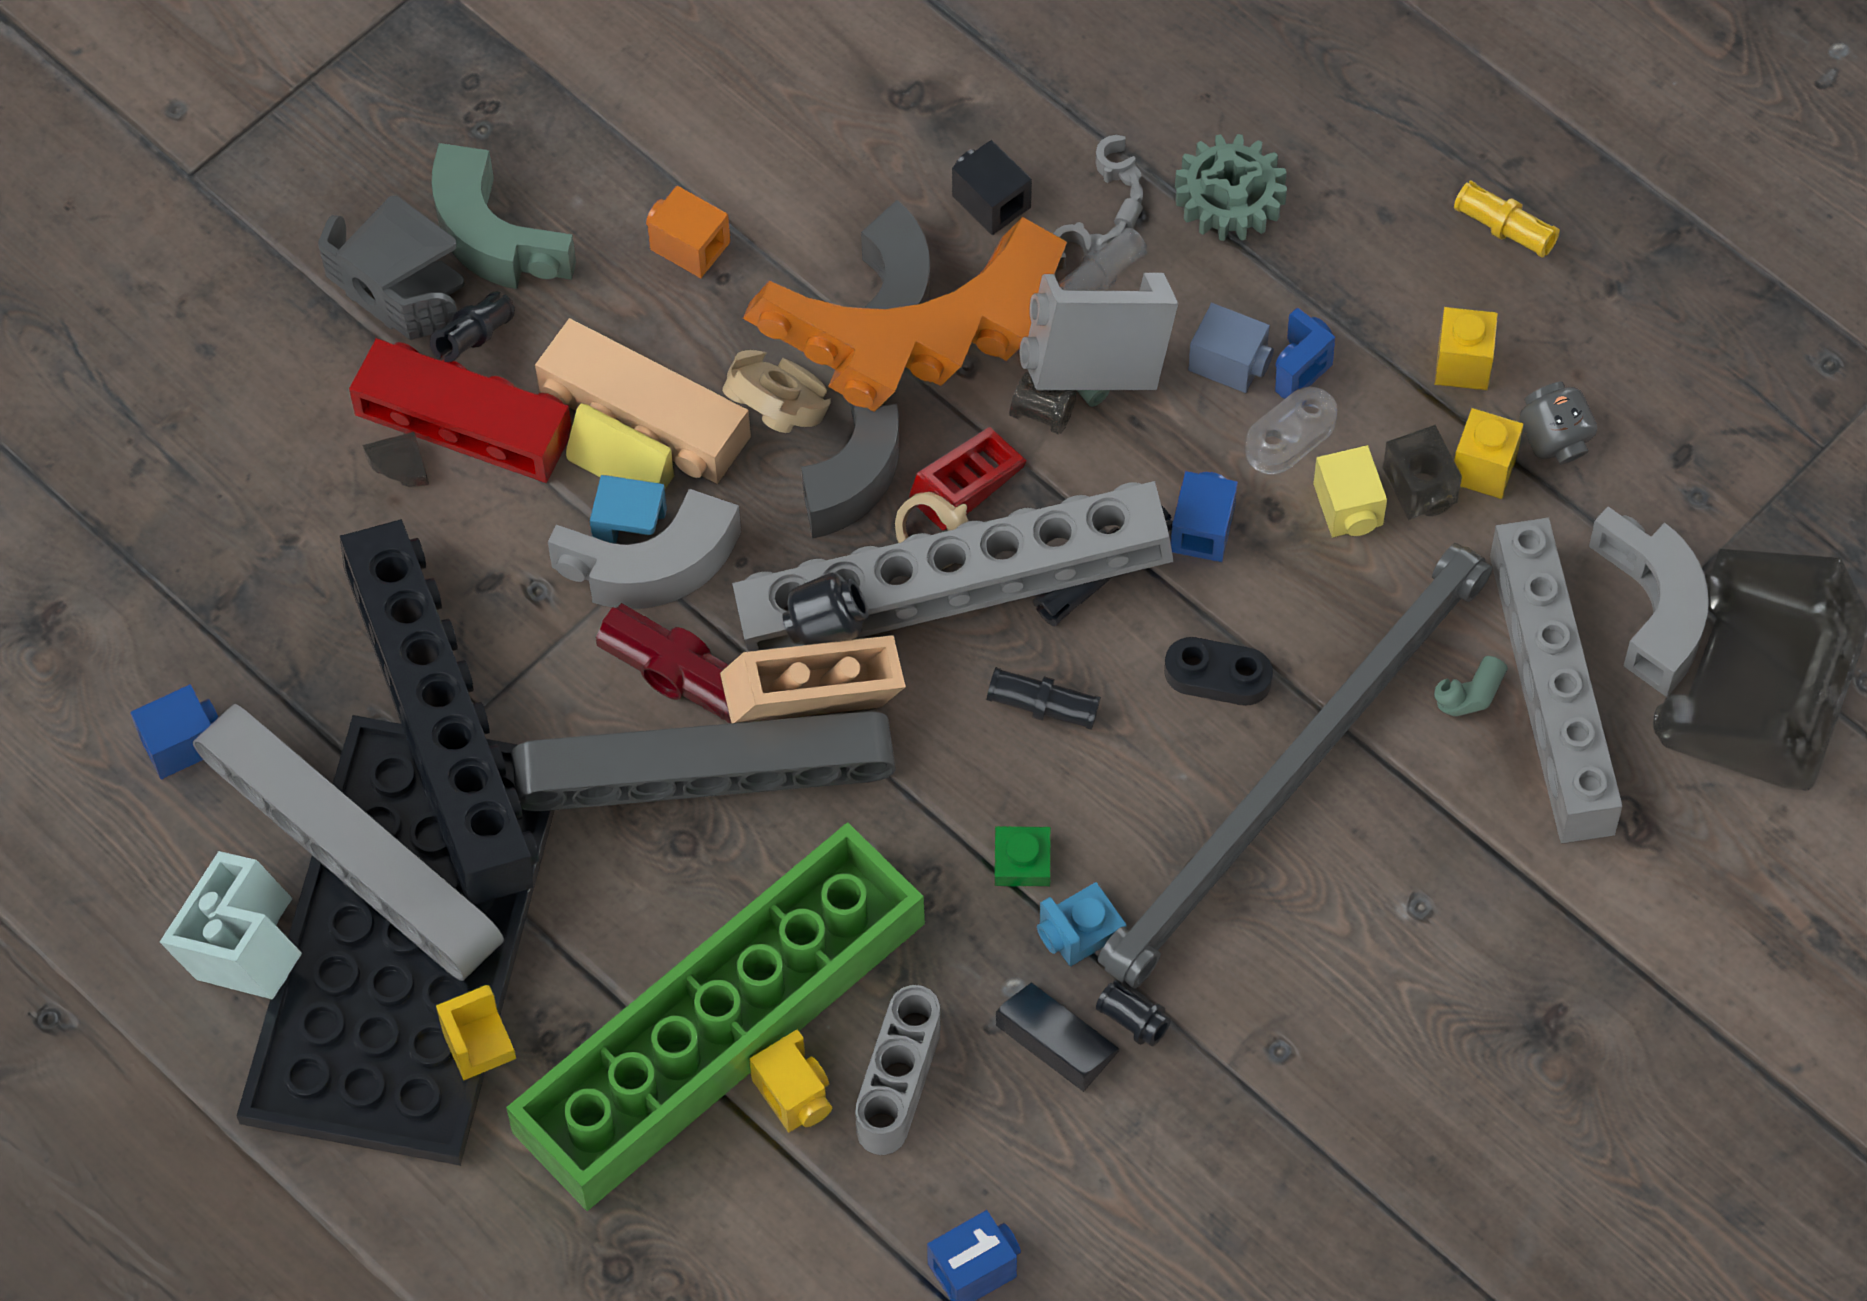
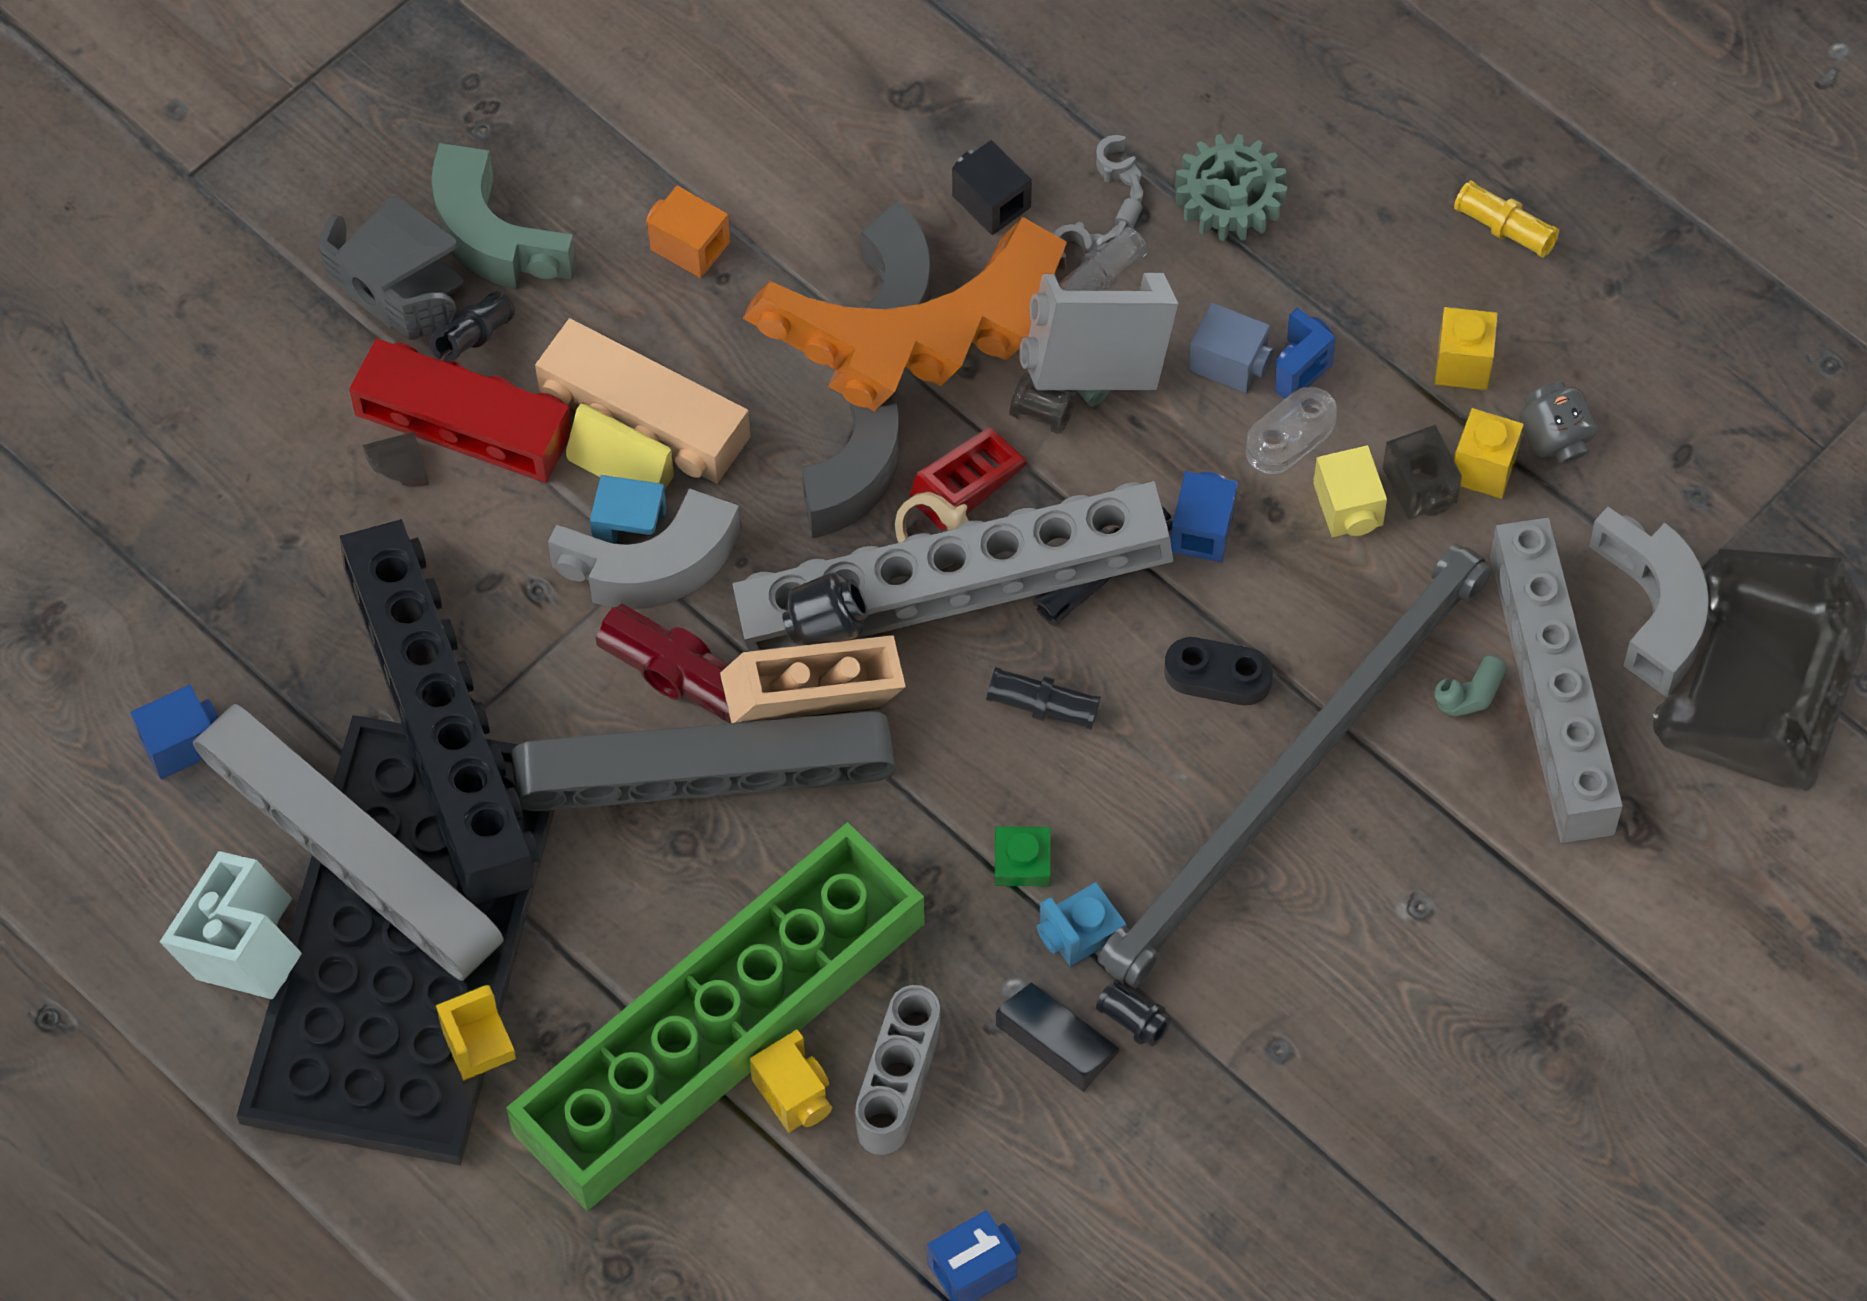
tan plate [722,350,831,433] -> none

